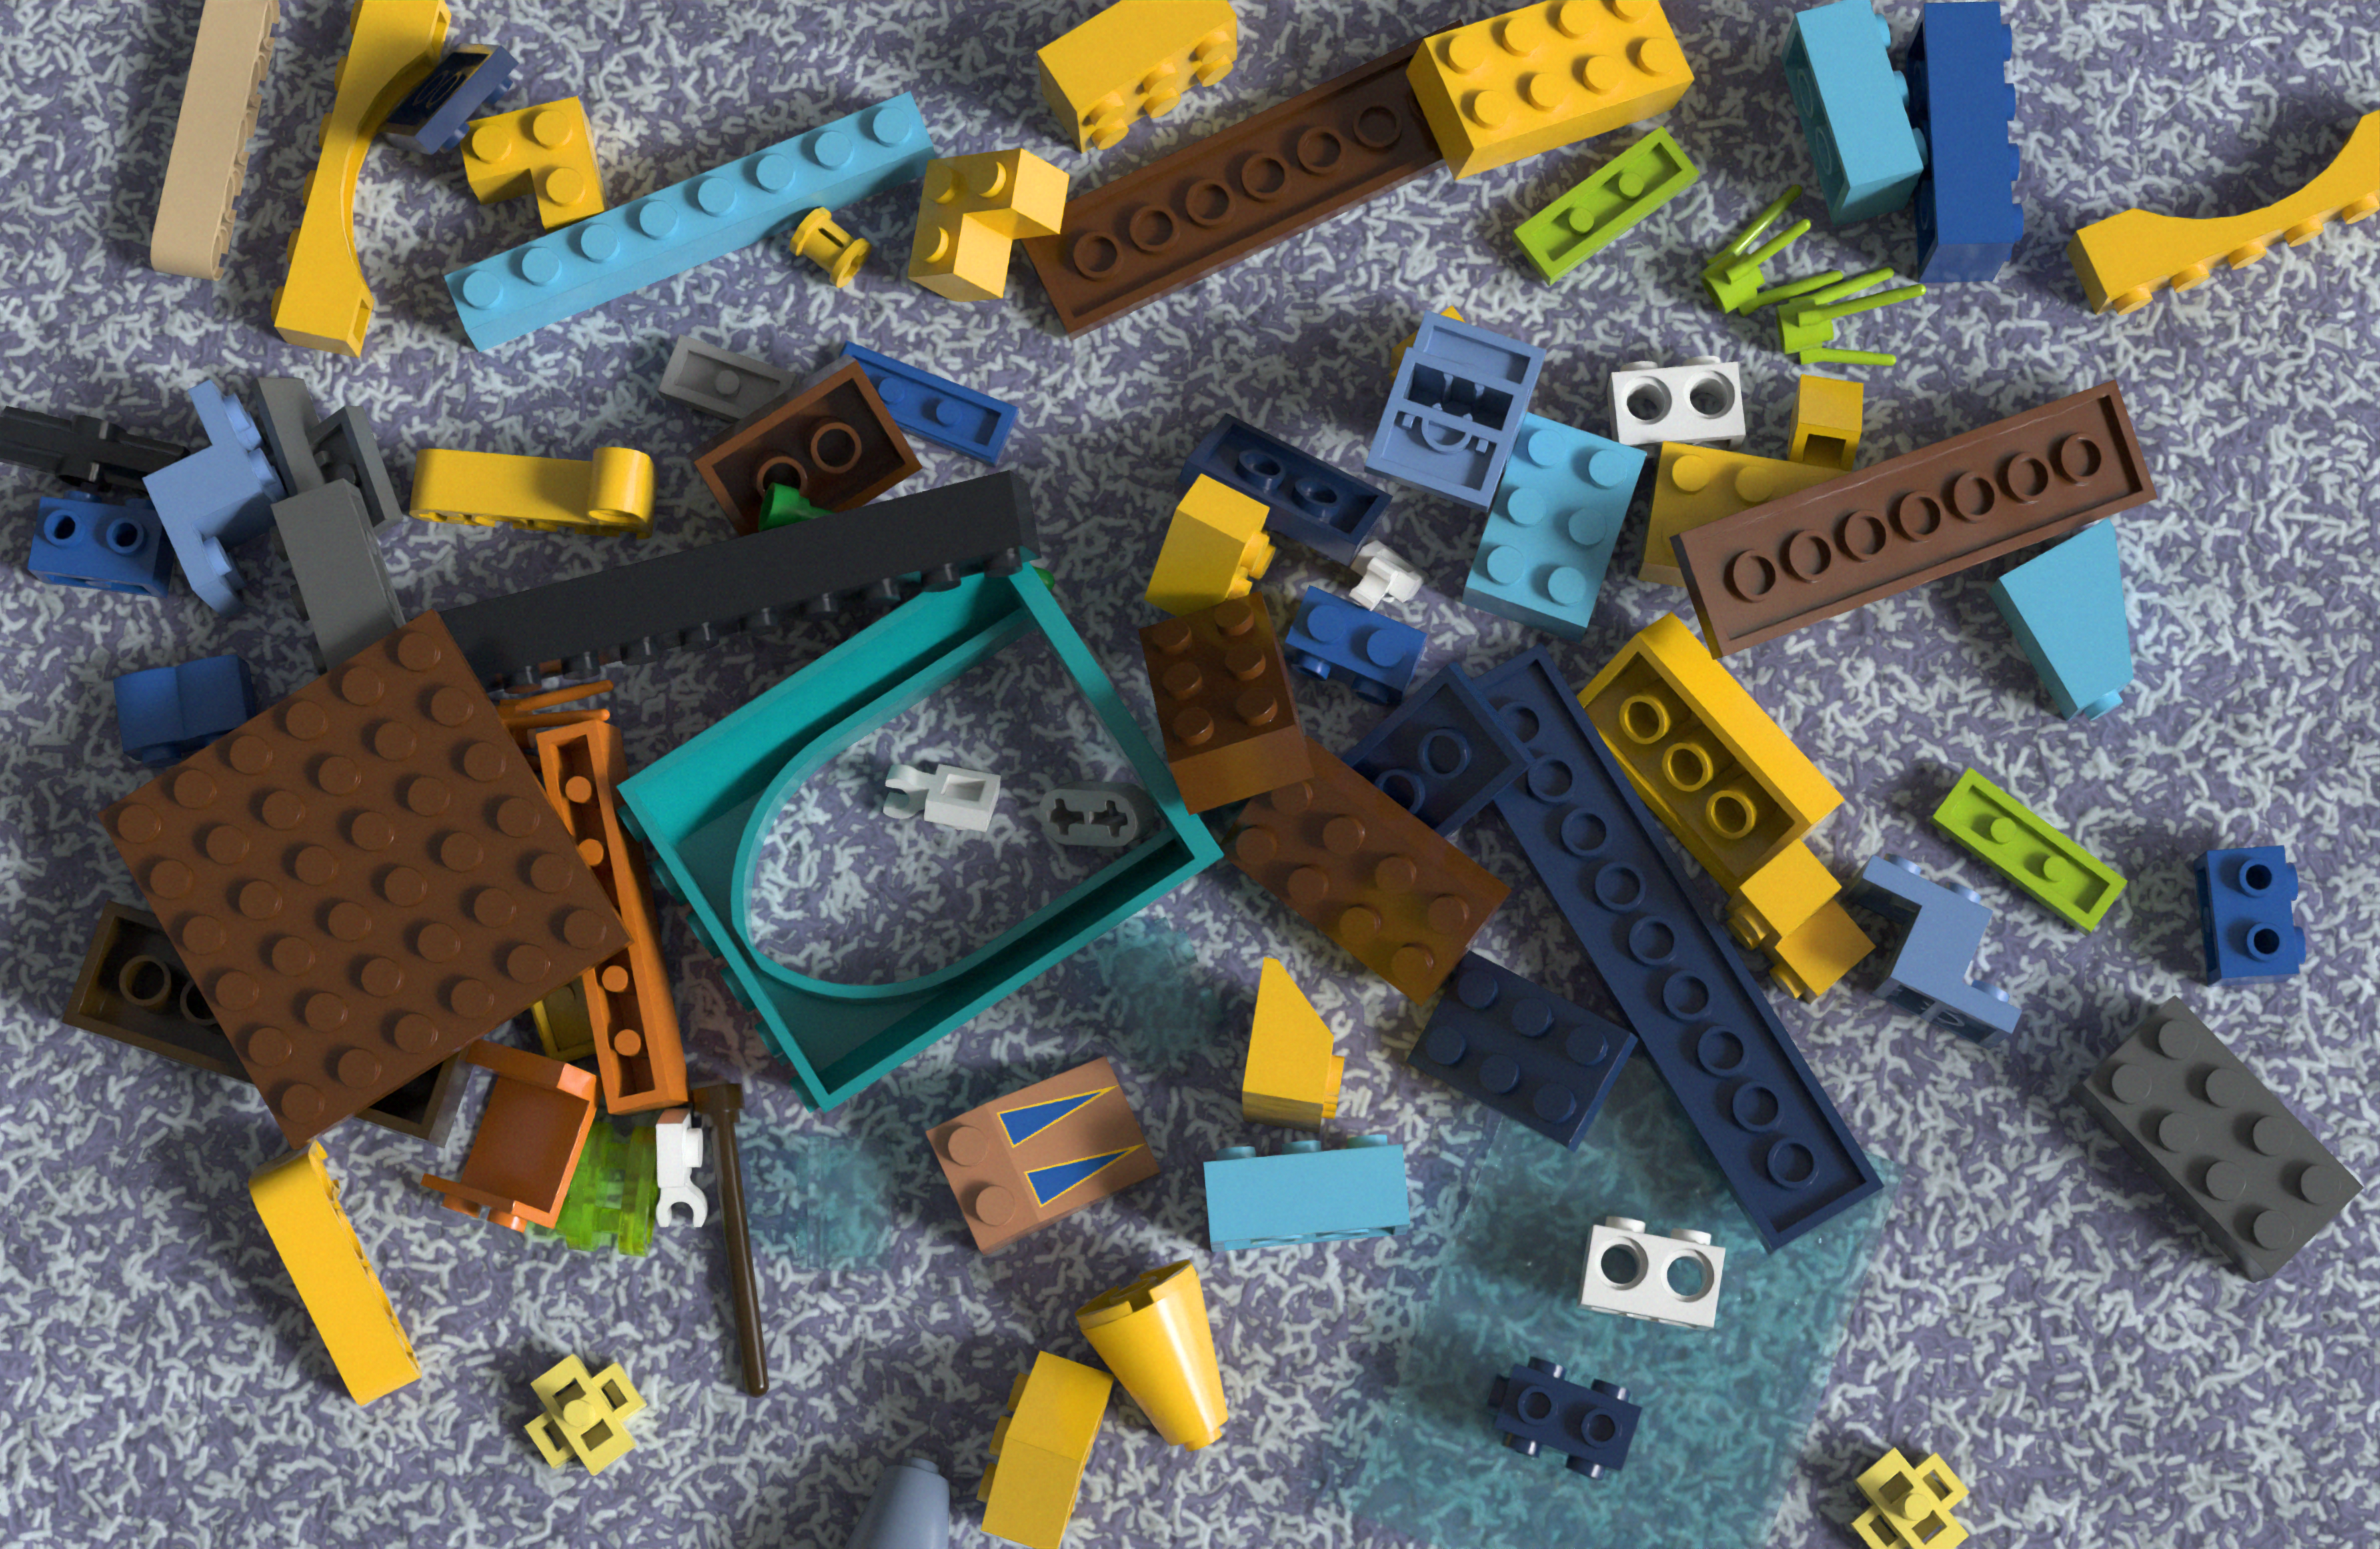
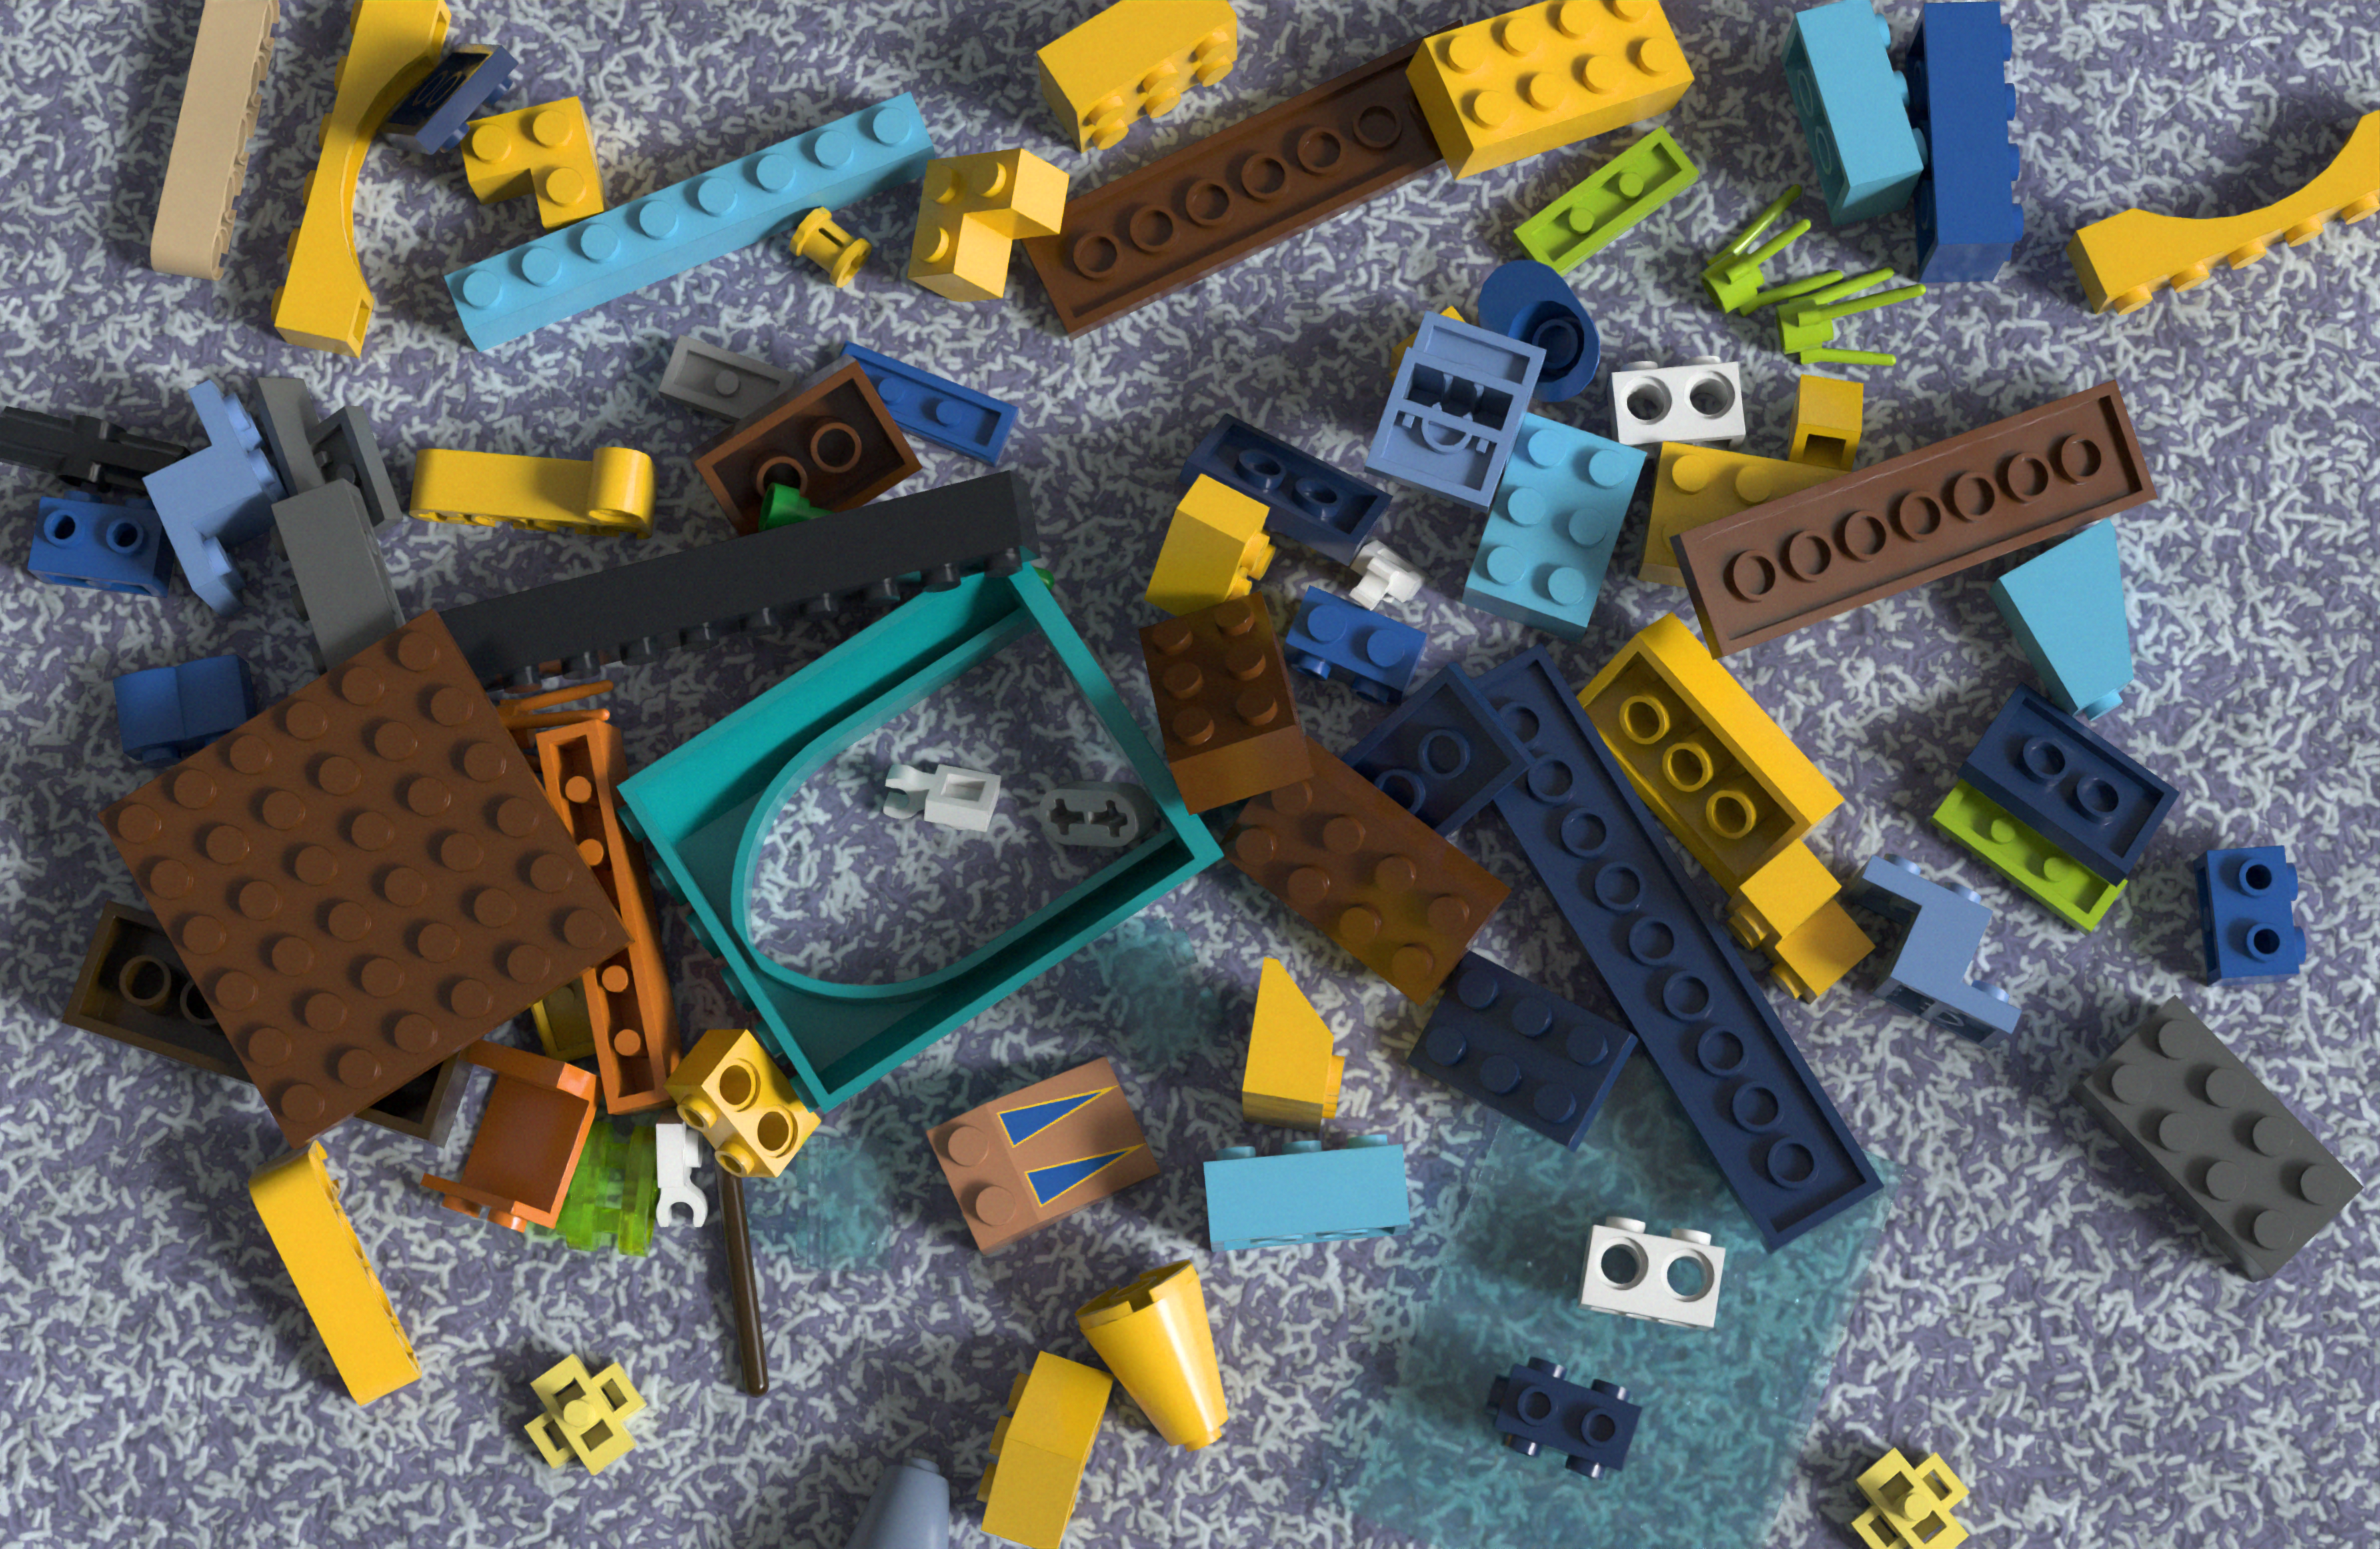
none -> yellow brick [662,1029,821,1178]
none -> blue piece [1478,260,1600,402]
none -> dark blue plate [1956,681,2181,888]

